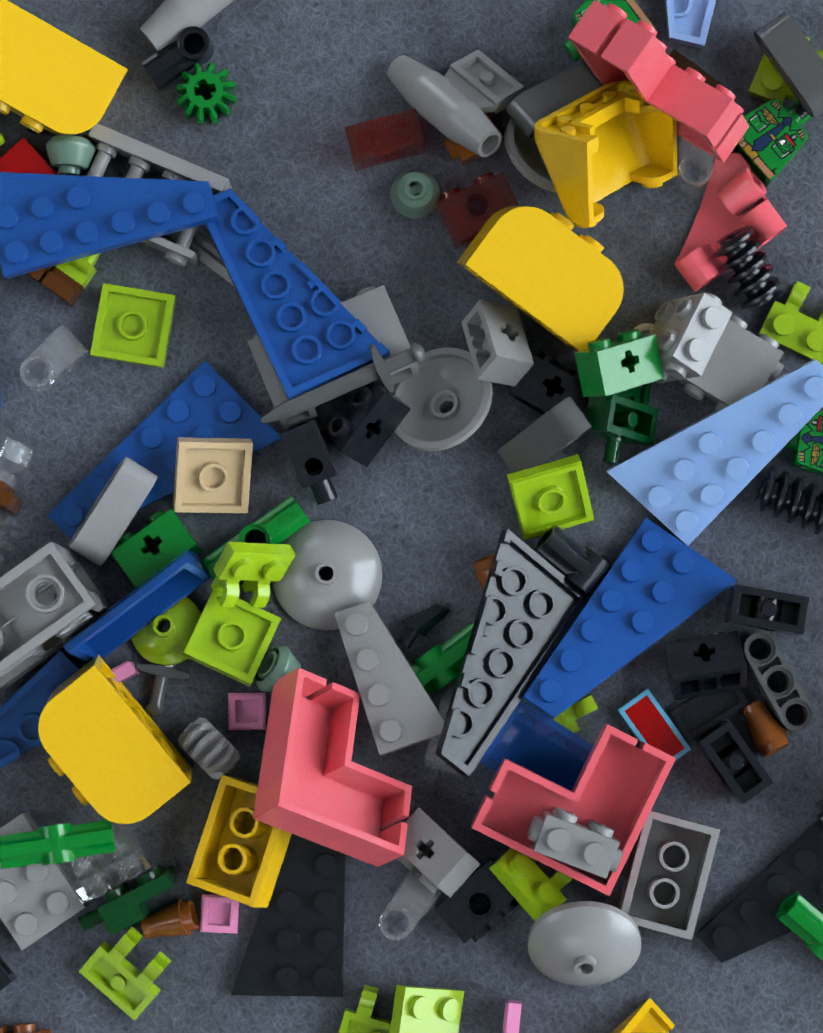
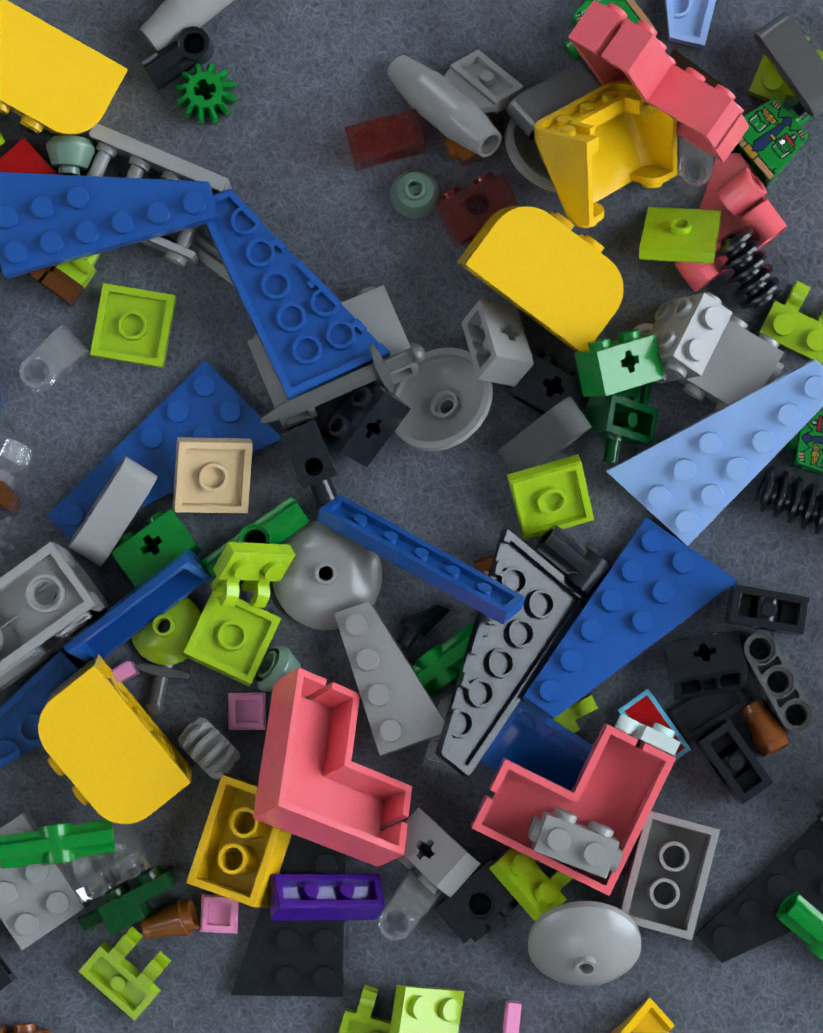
none -> dark purple slope [270,874,385,921]
none -> blue plate [317,494,525,624]
none -> light aqua plate [614,714,681,756]
none -> lime plate [639,206,721,264]

